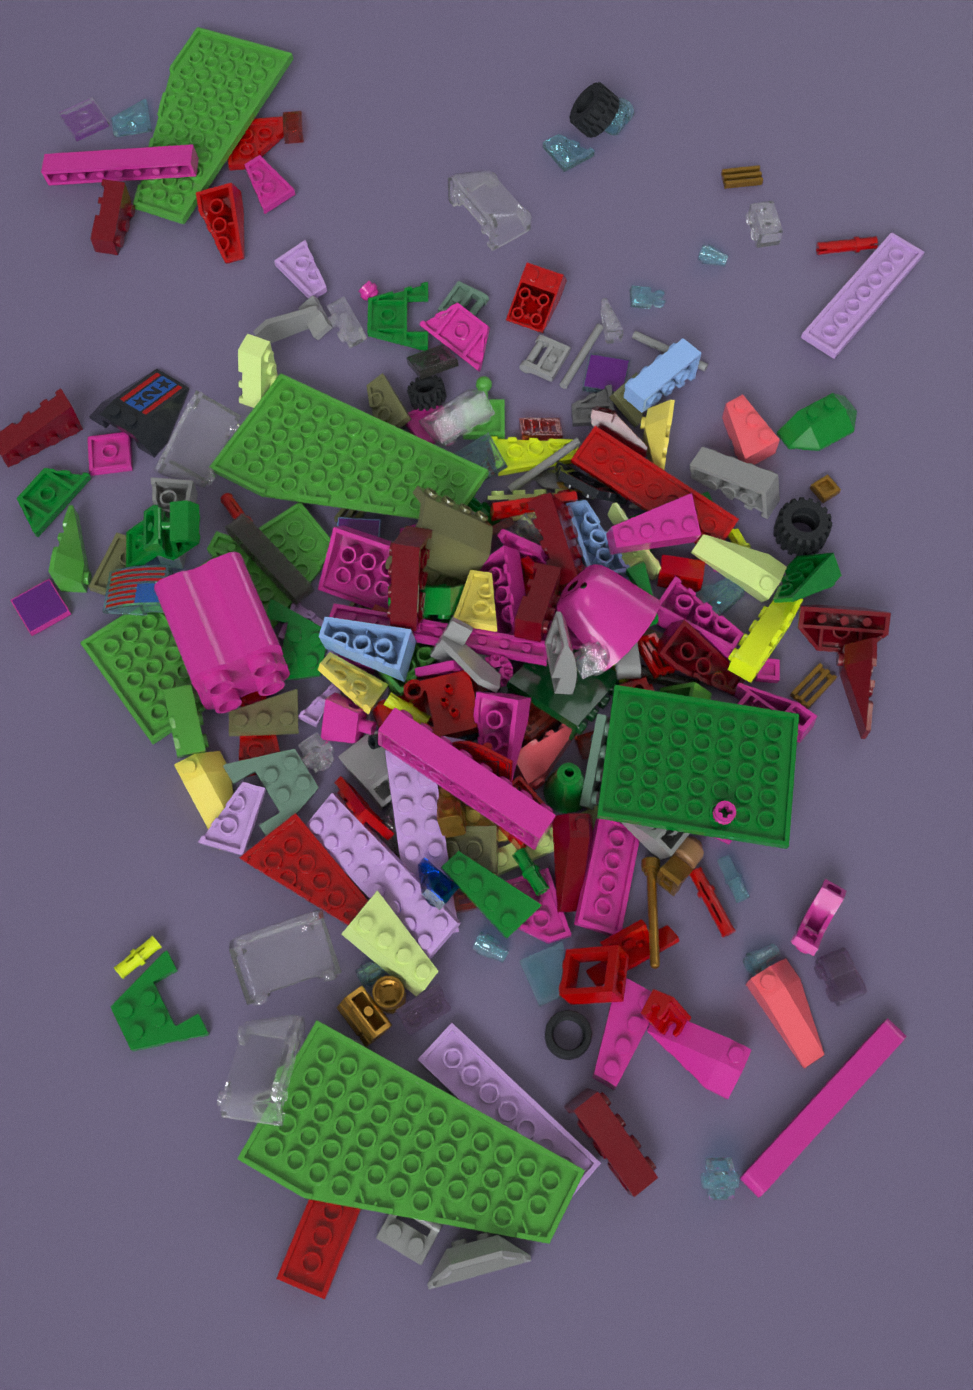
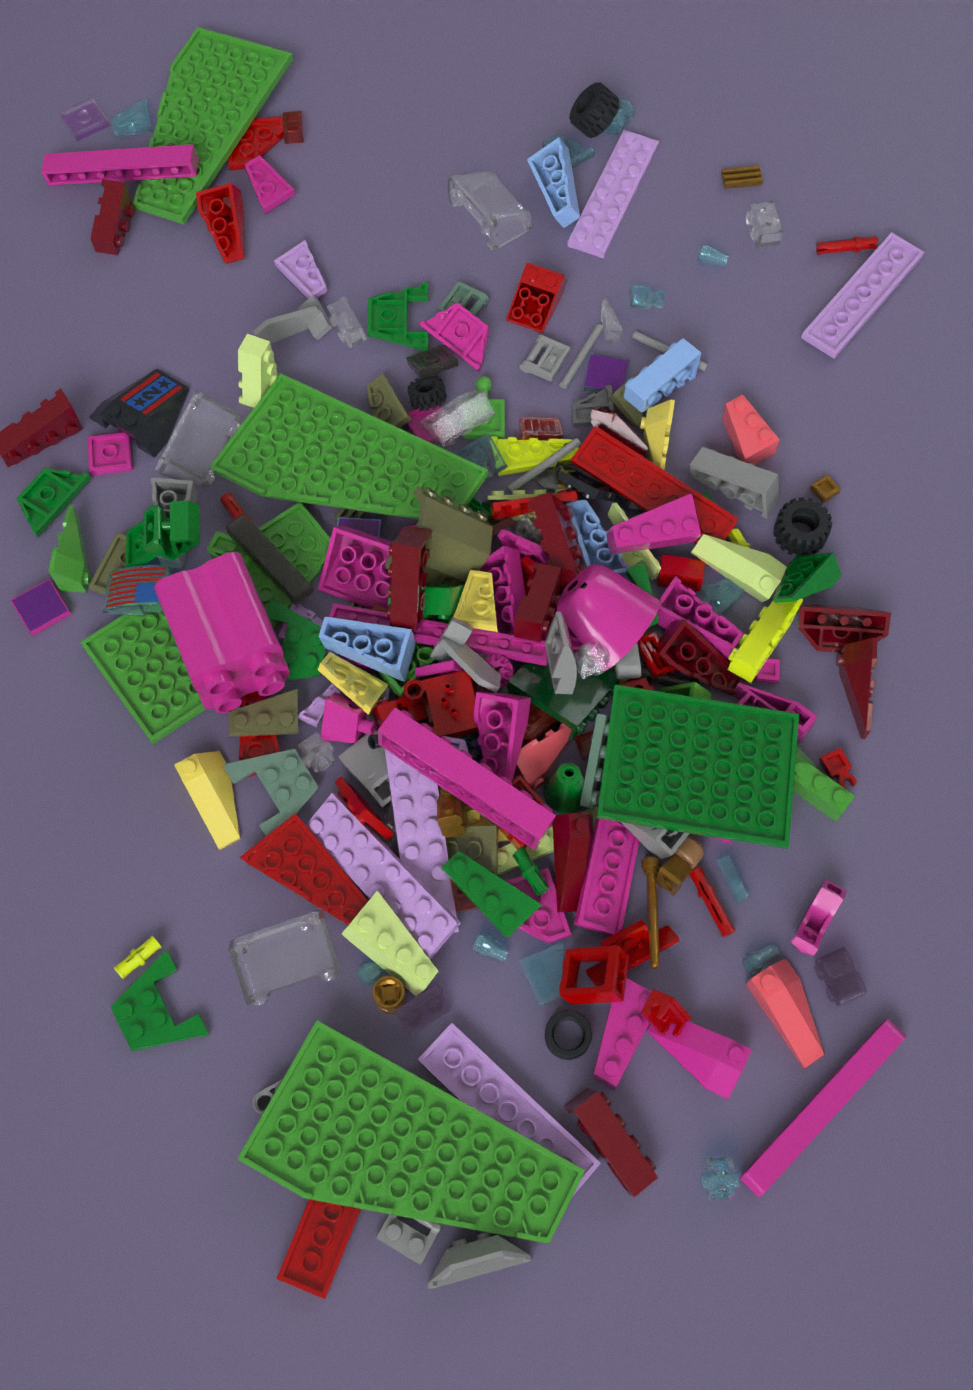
bright green wedge [163,684,209,759] -> none
lavender wing [198,782,266,856] -> none
clear windscreen [217,1014,305,1126] -> none
pearl gold brick [336,986,392,1047] -> none
dark pink plate [358,280,378,301] -> none
neon yellow pin [383,692,430,724] -> none
clear blue wing [418,857,459,910] -> none
red shield [452,741,513,782] -> none
dark pink bush [713,801,736,825] -> none
green wedge [777,393,857,451] -> none
pearl gold tile [790,663,837,709] -> none
none -> light blue wedge [527,137,580,228]
none -> lavender plate [567,130,659,259]
none -> bright green wedge [793,745,855,822]
none -> red plate [819,748,857,789]

